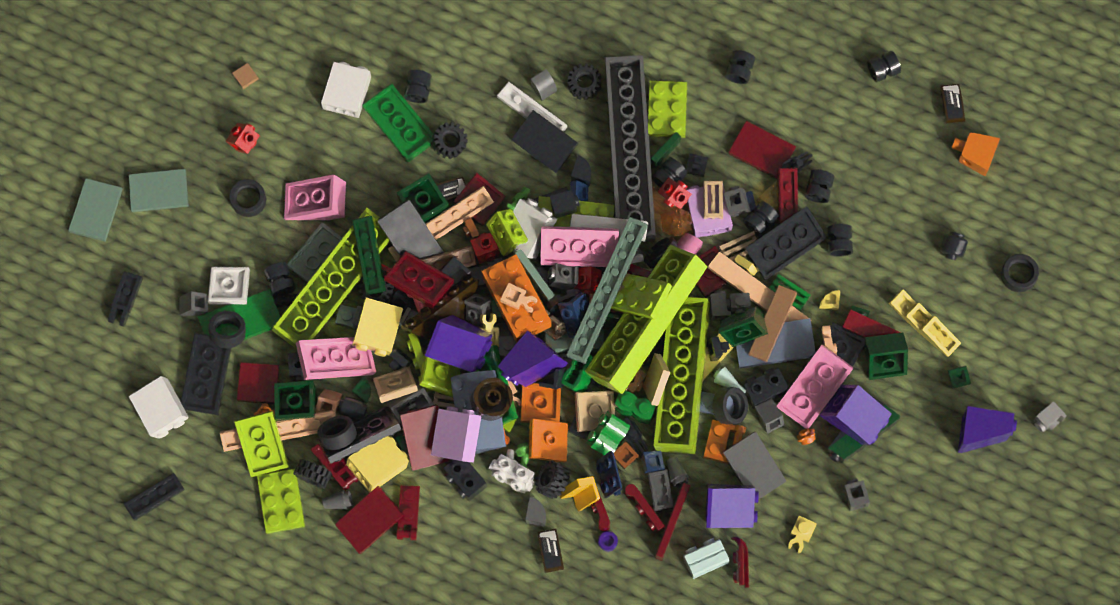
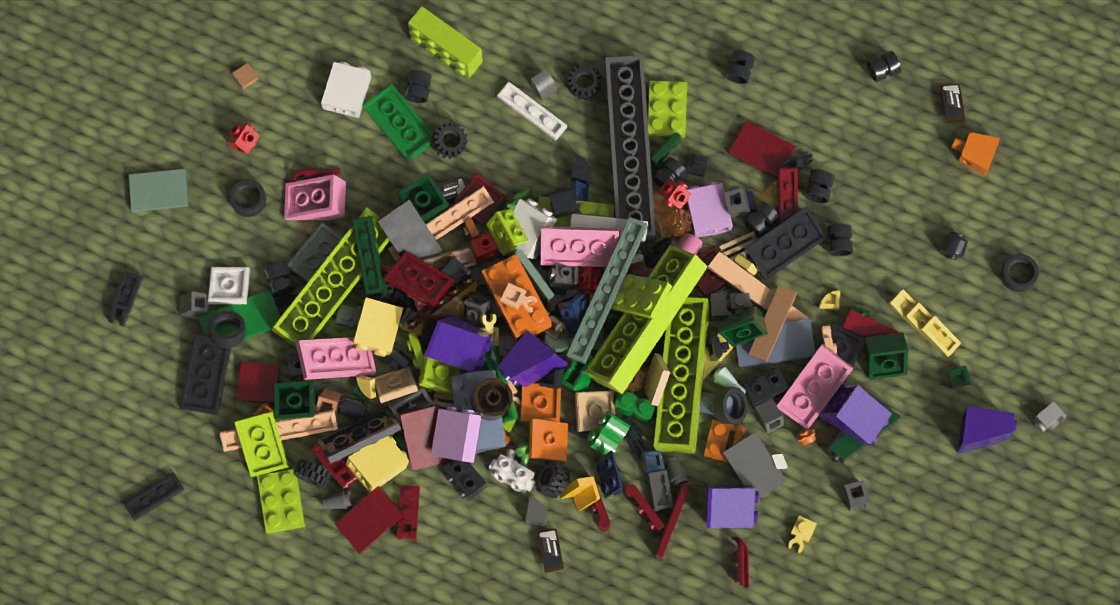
sand green tile [68,179,123,242] -> none
white brick [129,376,189,438] -> none
black tyre [317,415,357,450] -> none
black tile [511,110,578,173] -> none
dark purple tile [598,531,618,552] -> none
dark orange plate [614,441,639,470] -> none
light aqua brick [683,538,729,579] -> none
tan tile [703,181,723,219] -> none
green tile [769,274,811,311] -> none
none -> dark red piece [291,169,341,182]
none -> light yellow tile [356,375,376,399]
none -> lime brick [408,7,483,78]
none -> white sticker [772,454,788,469]

